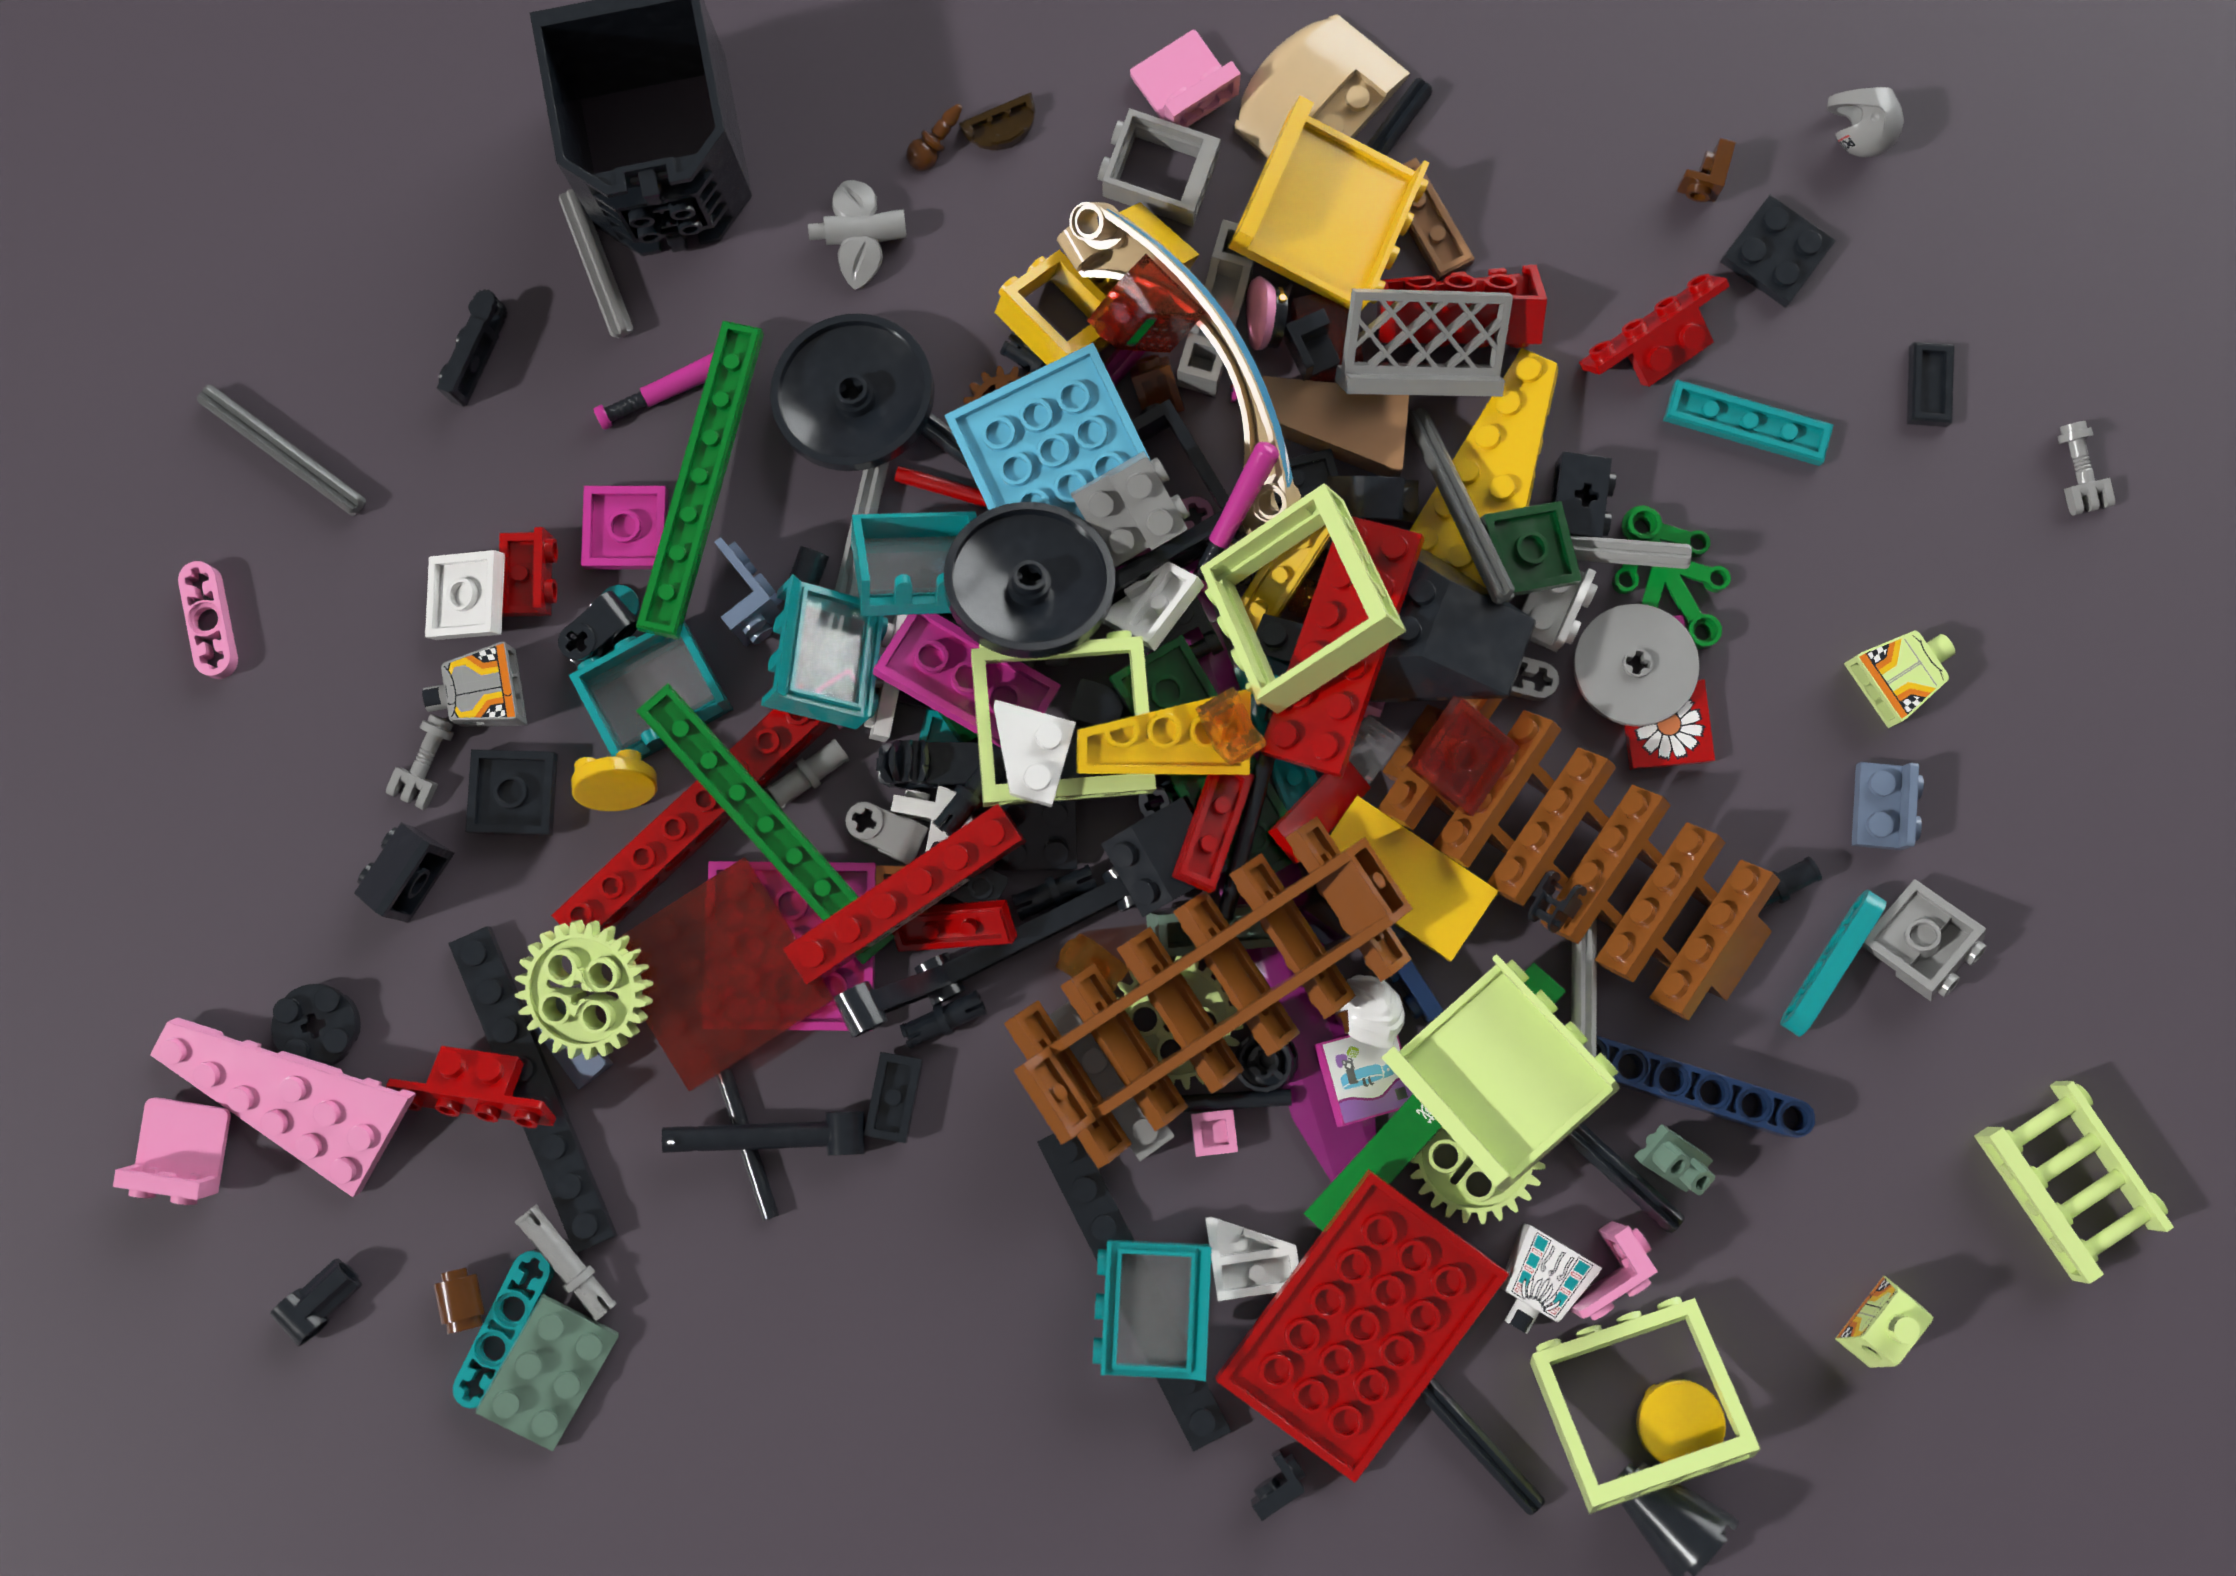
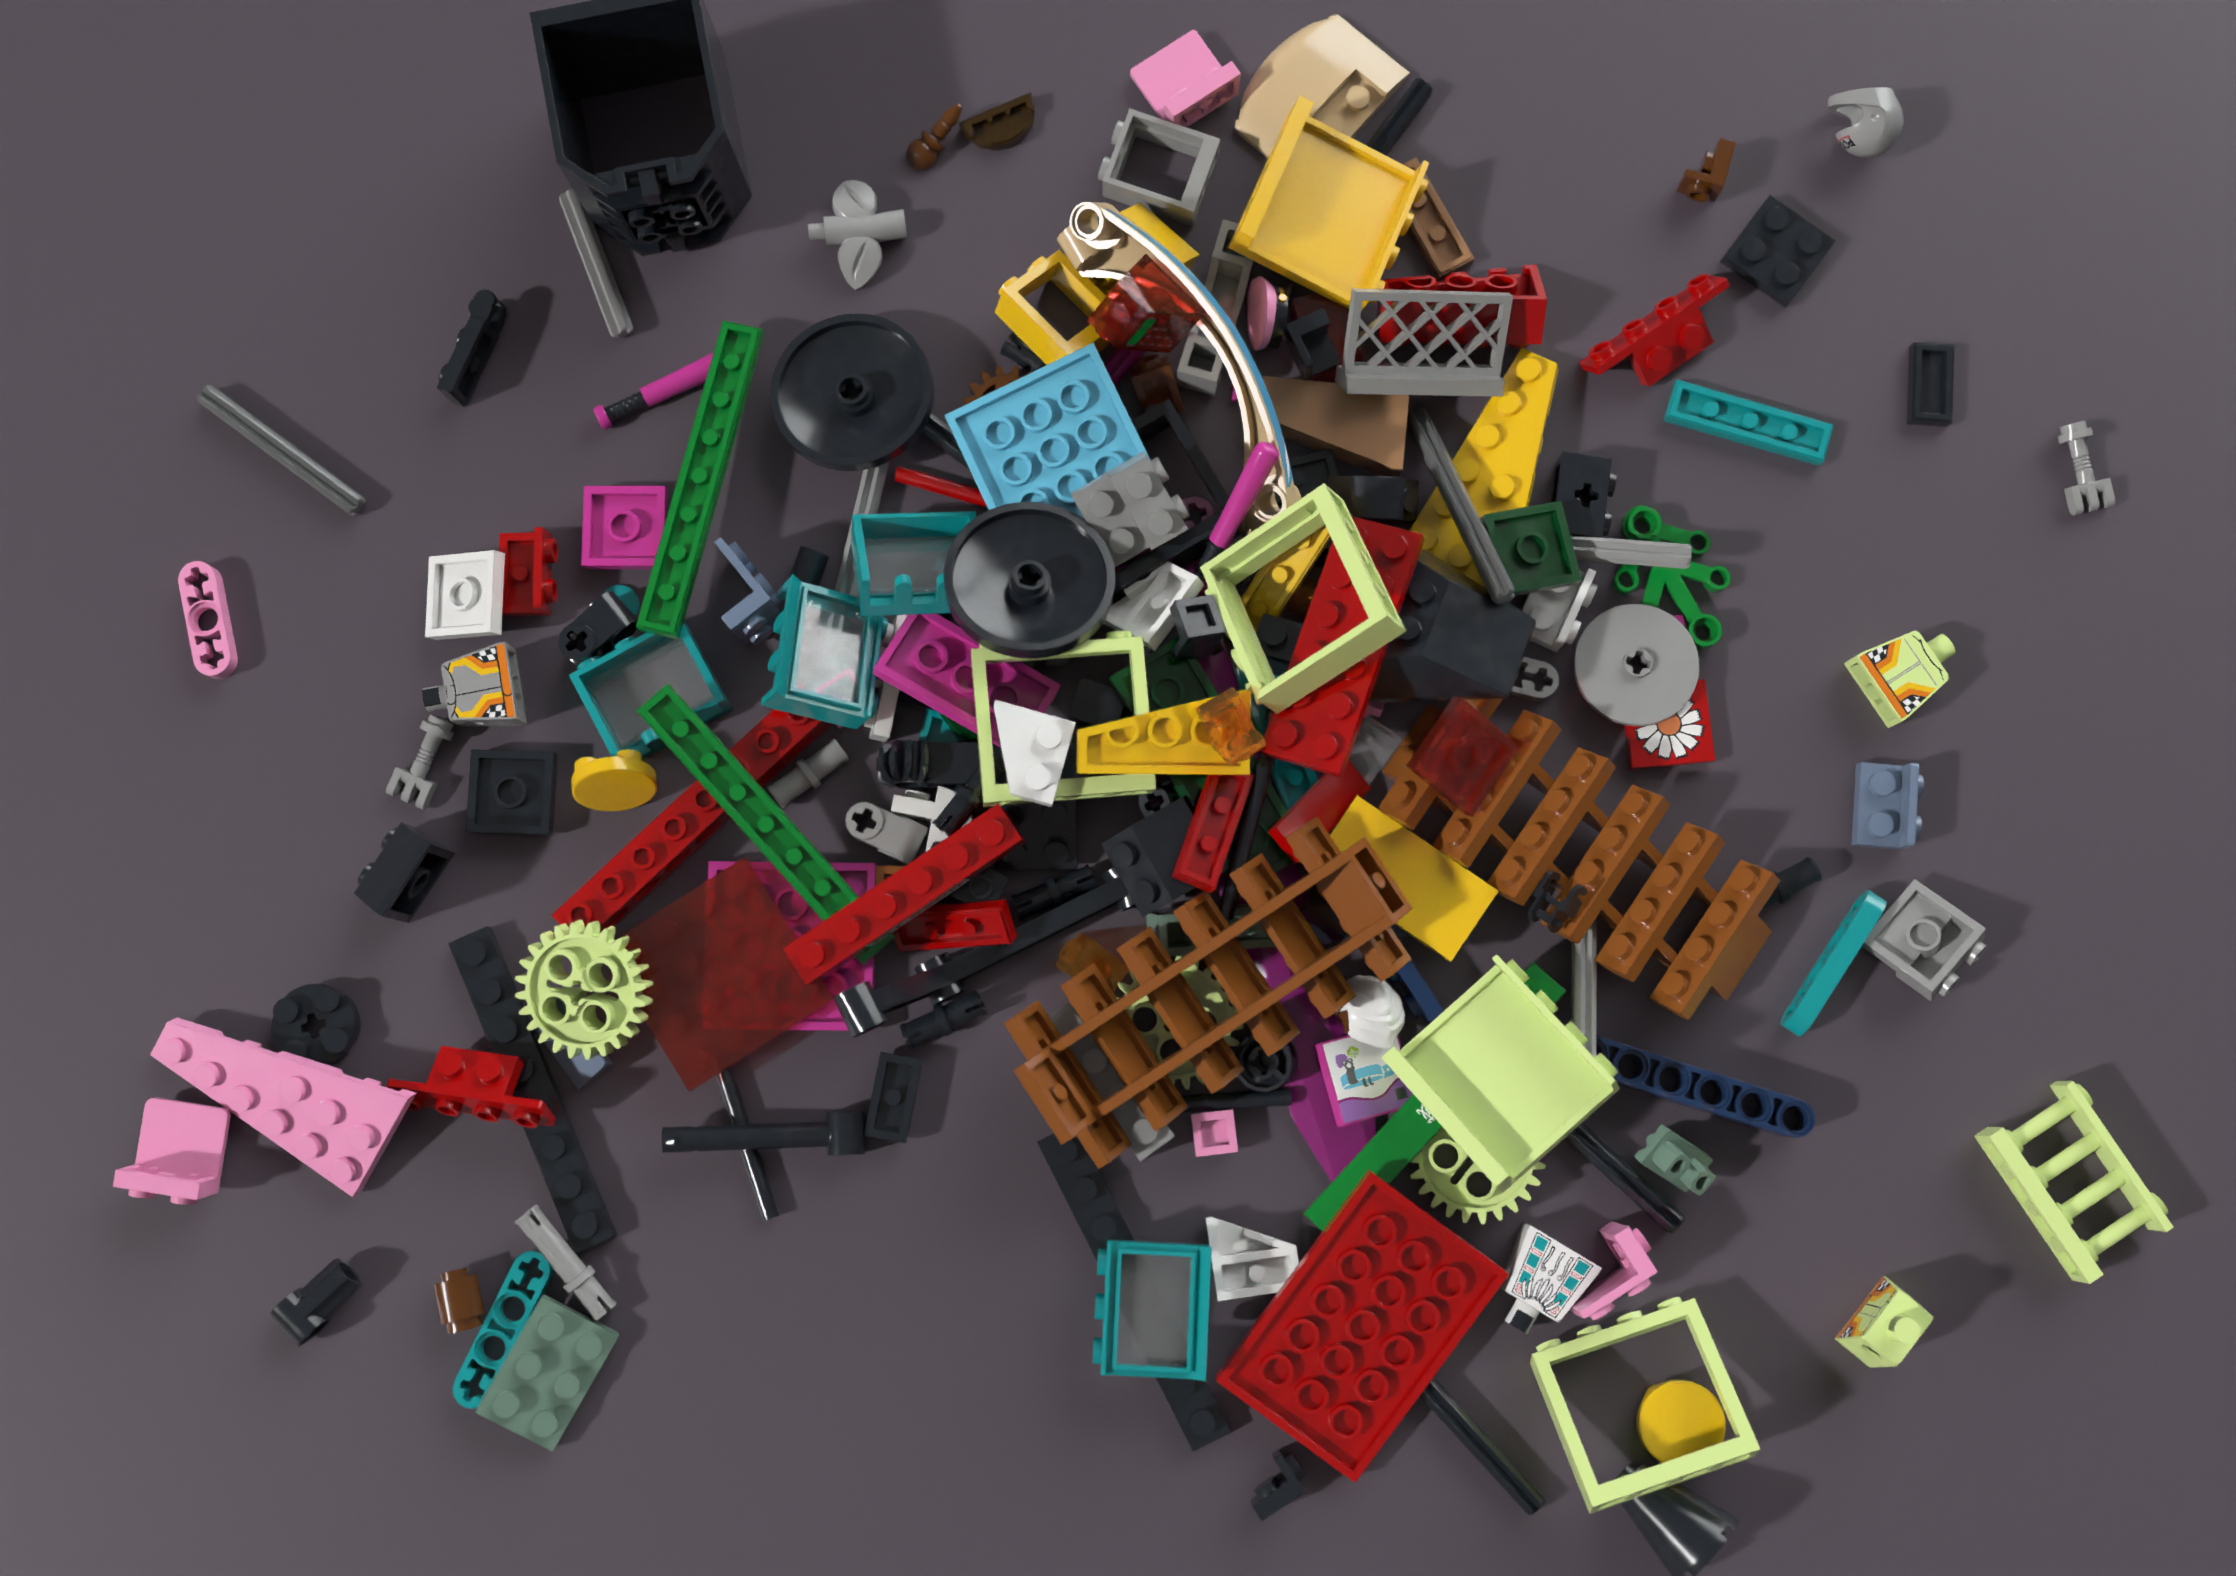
none -> black panel [1170,595,1227,661]

